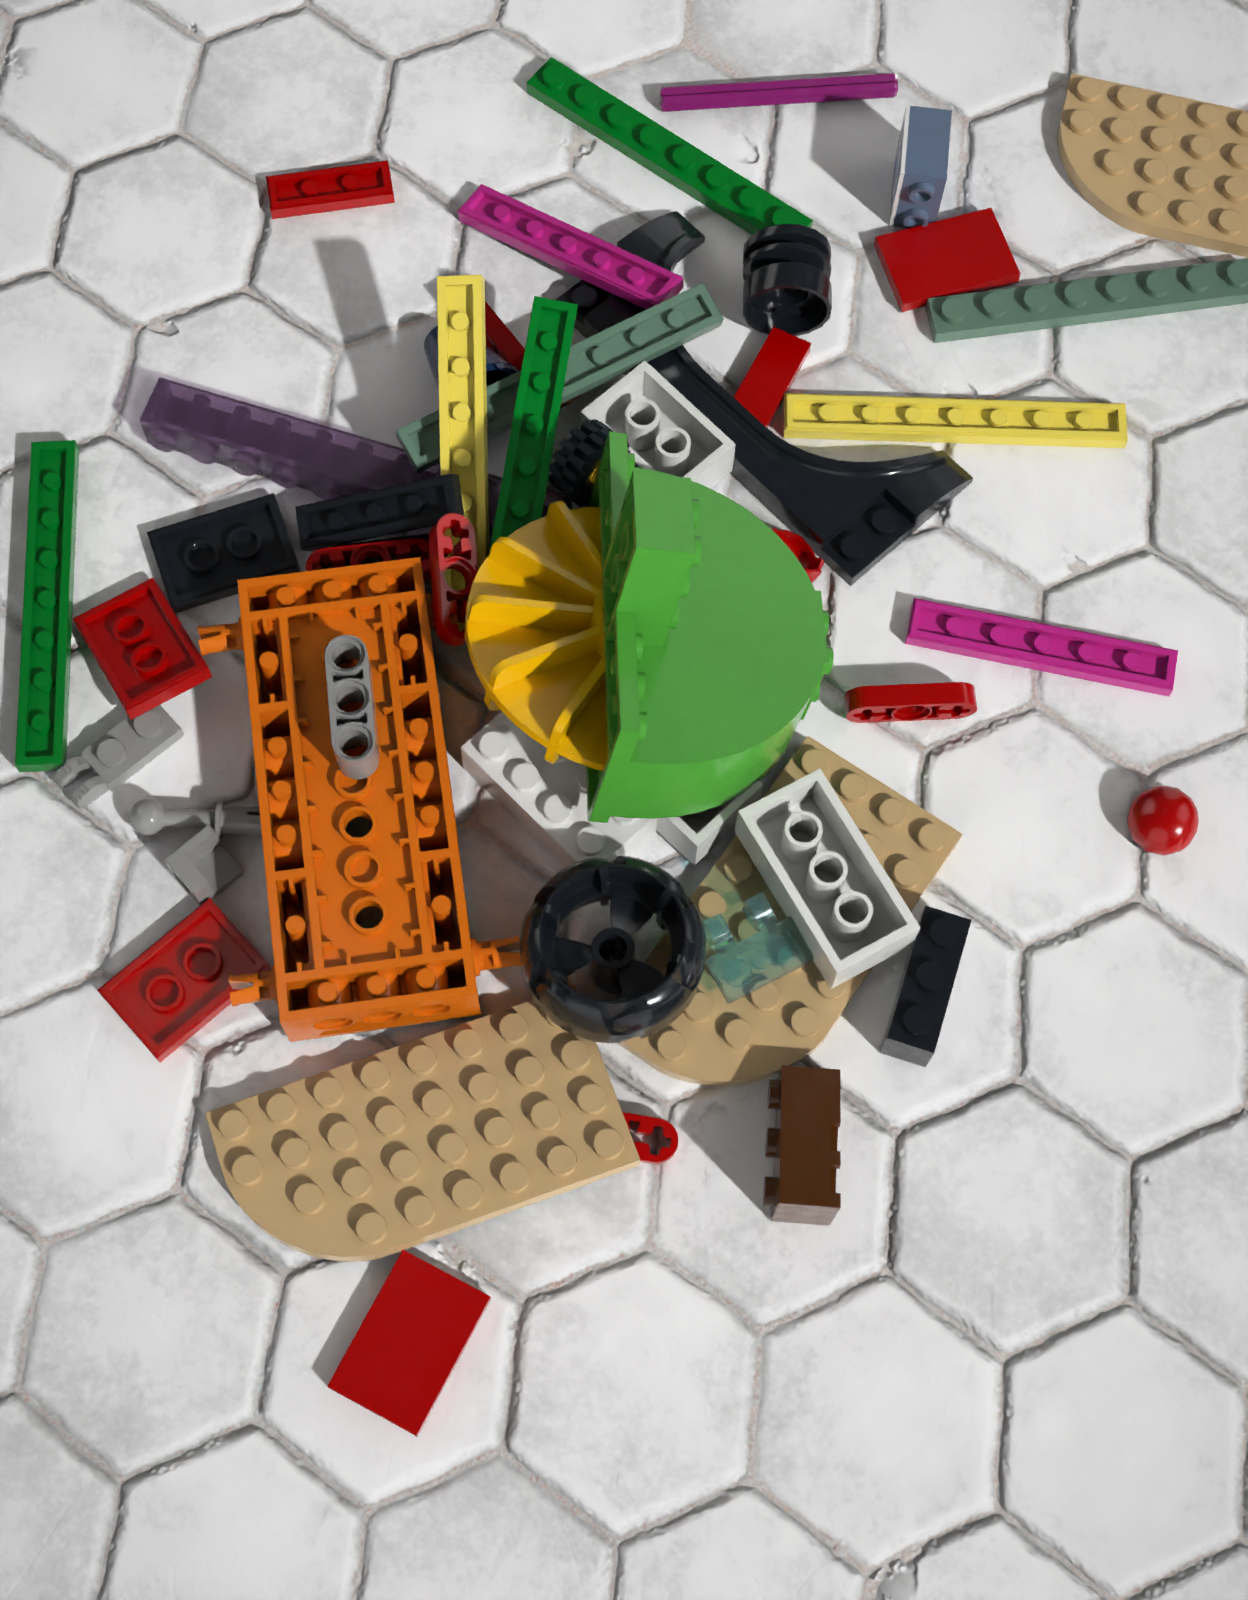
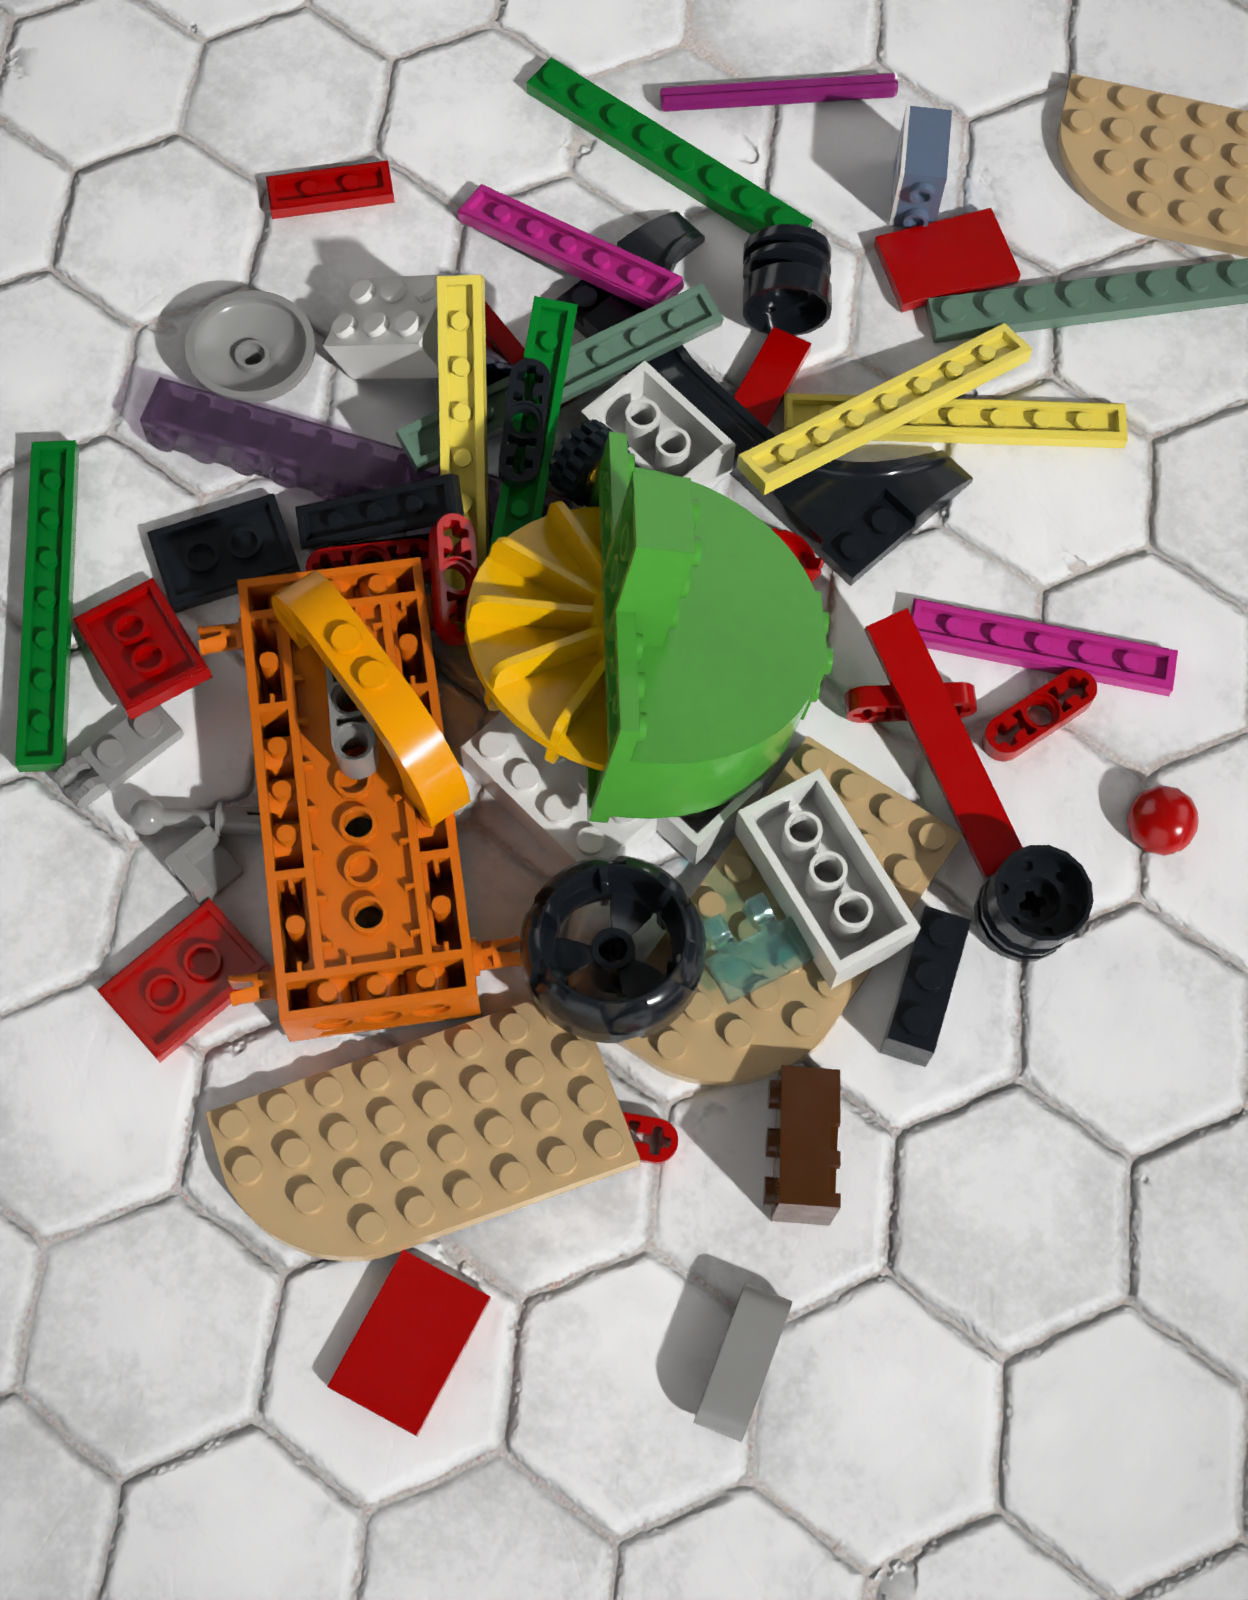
none -> light grey dish [184,290,316,404]
none -> light orange arch [271,571,471,827]
none -> white brick [323,274,455,379]
none -> black beam [498,358,550,489]
none -> light grey beam [693,1282,792,1442]
none -> light yellow plate [736,323,1032,496]
none -> red tile [864,608,1023,878]
none -> black wheel [974,845,1094,962]
none -> red beam [982,669,1097,762]

